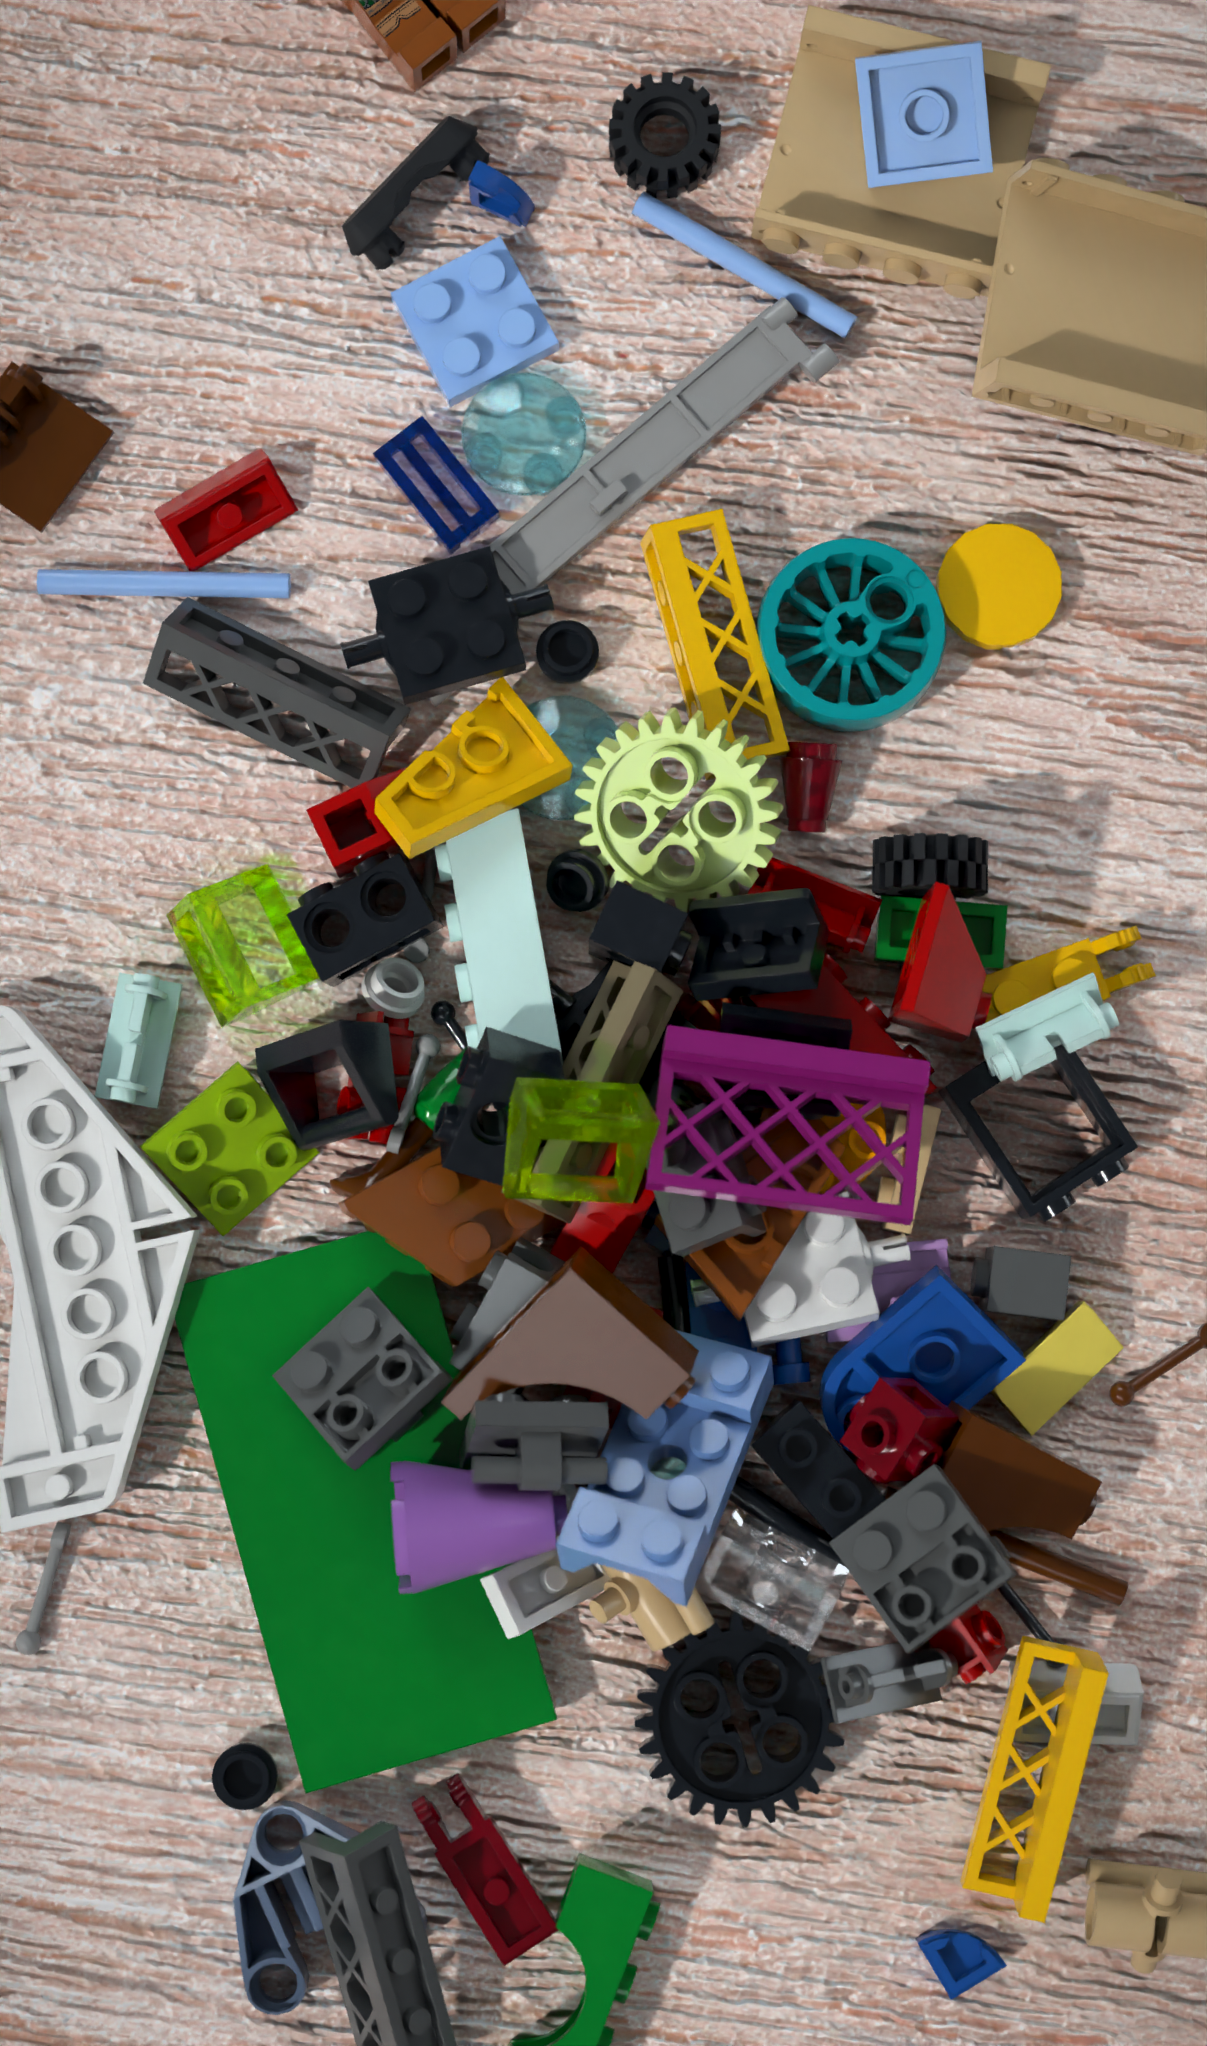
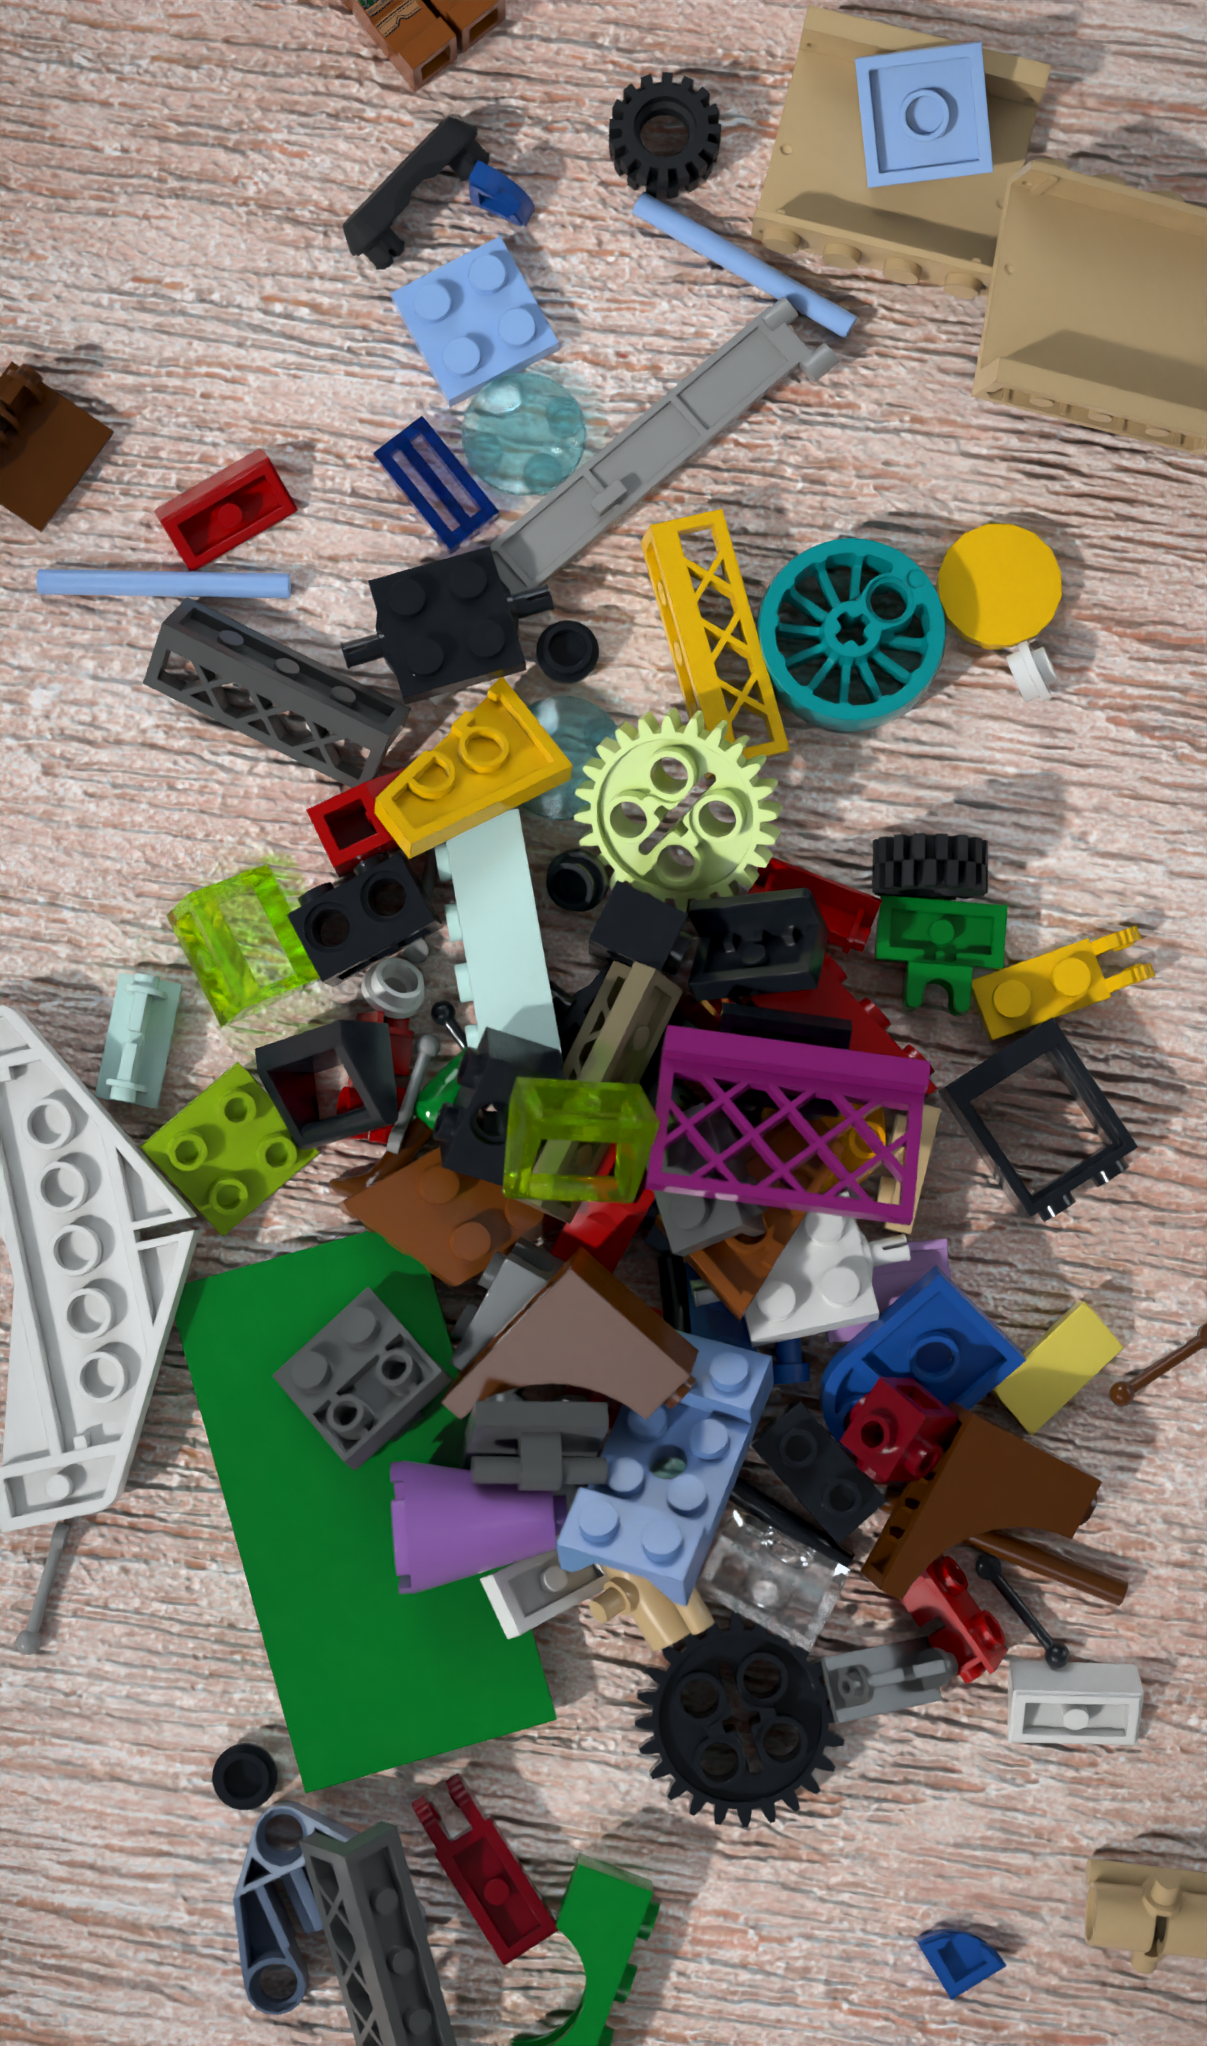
dark red cone [779,742,842,833] -> none
dark grey plate [829,1464,1018,1653] -> none
red slope [887,882,992,1043] -> none
yellow fence [960,1635,1109,1923] -> none
dark grey brick [970,1246,1072,1320] -> none
light aqua hinge [976,972,1119,1082] -> none
none -> white plate [1006,640,1059,703]

